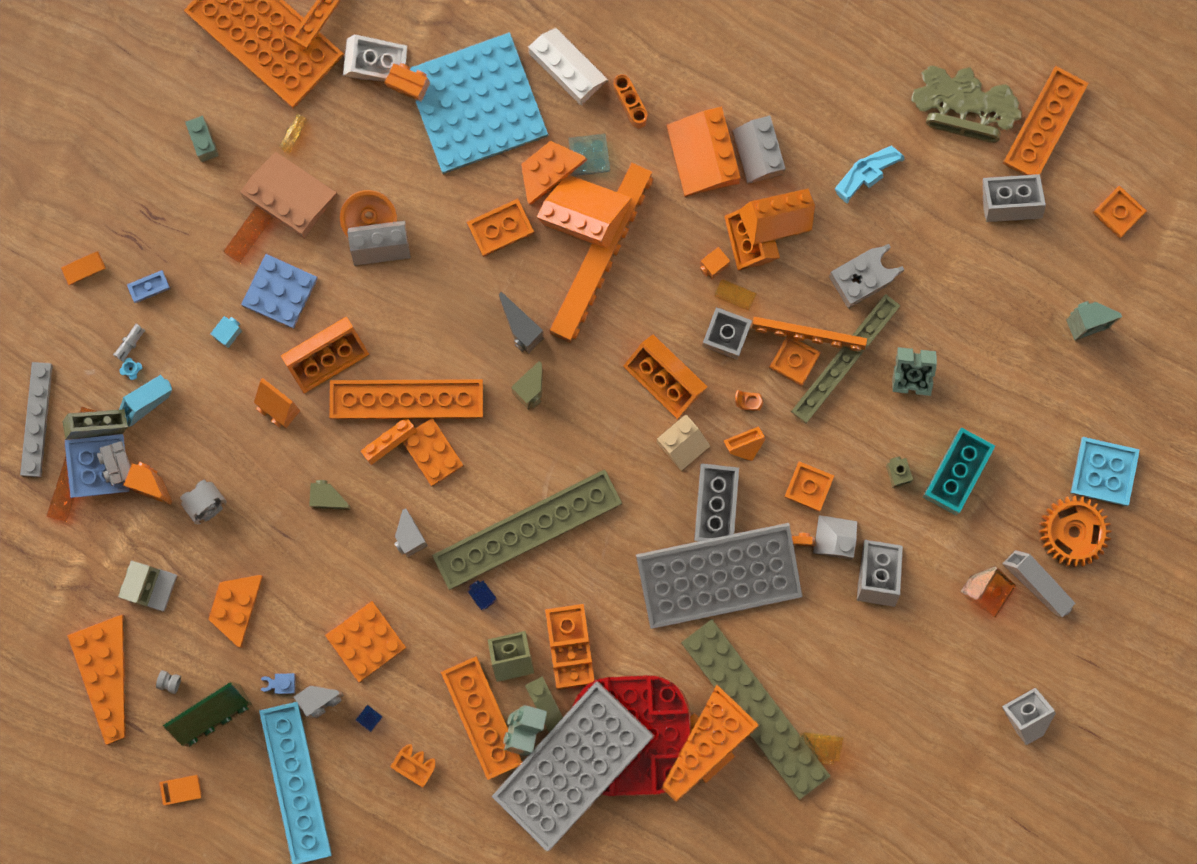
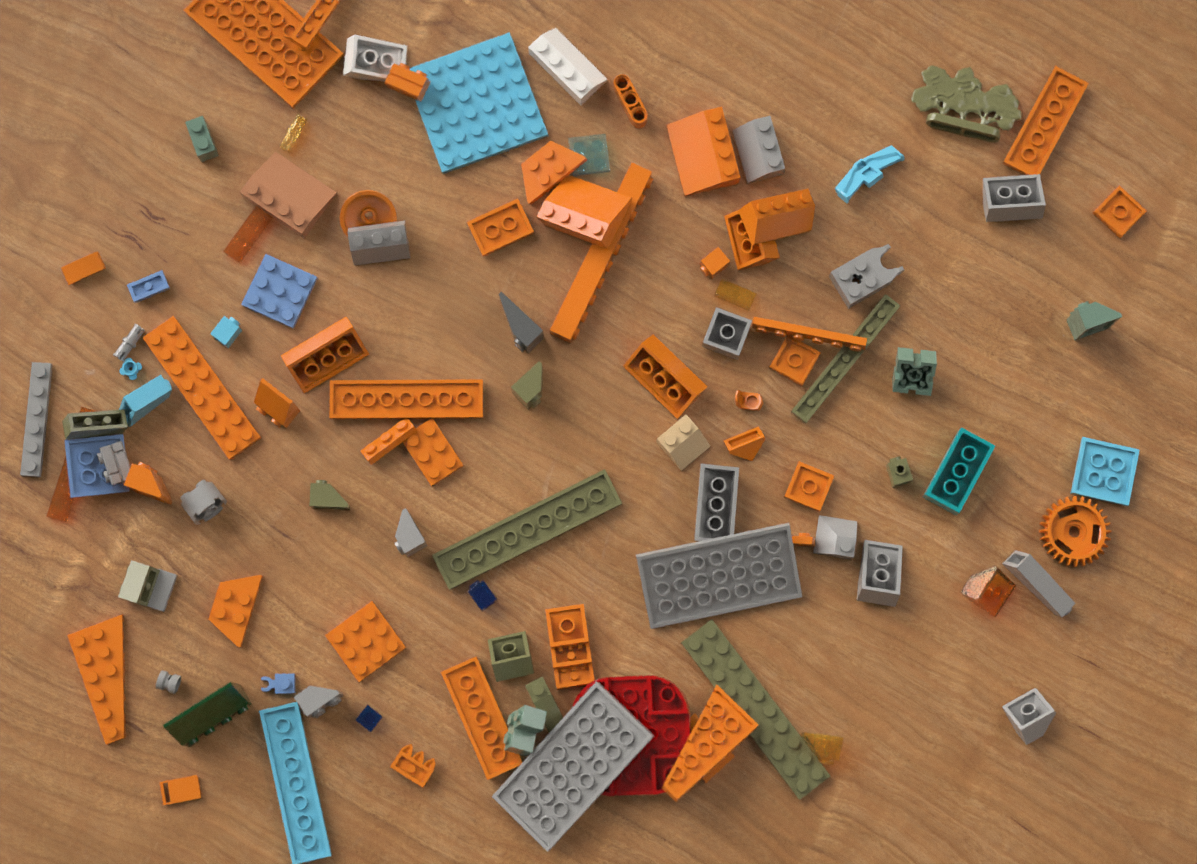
none -> orange plate [142,316,261,460]

